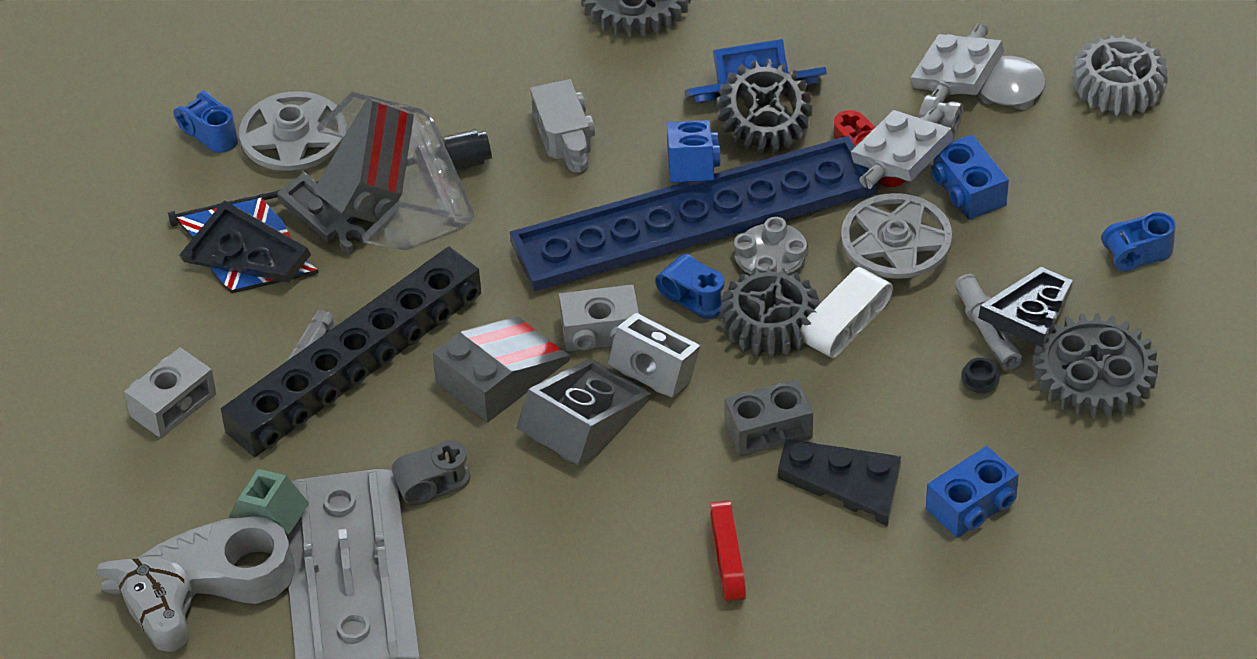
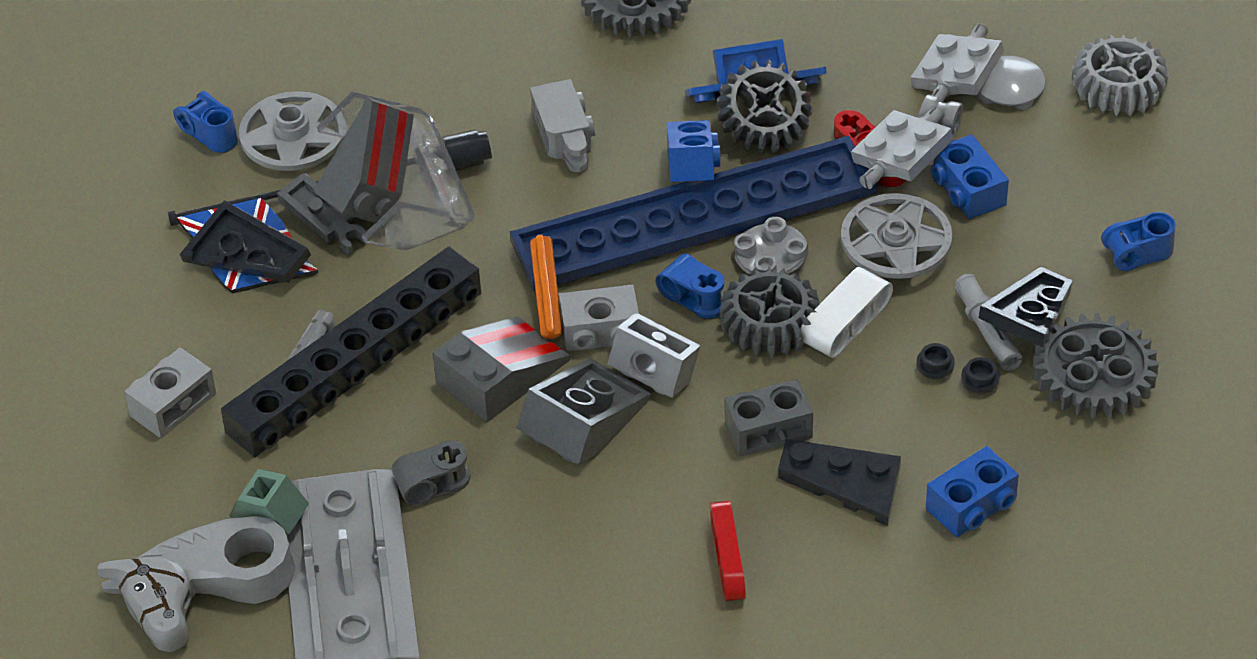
none -> orange axle [530,235,563,340]
none -> black plate [916,343,955,379]

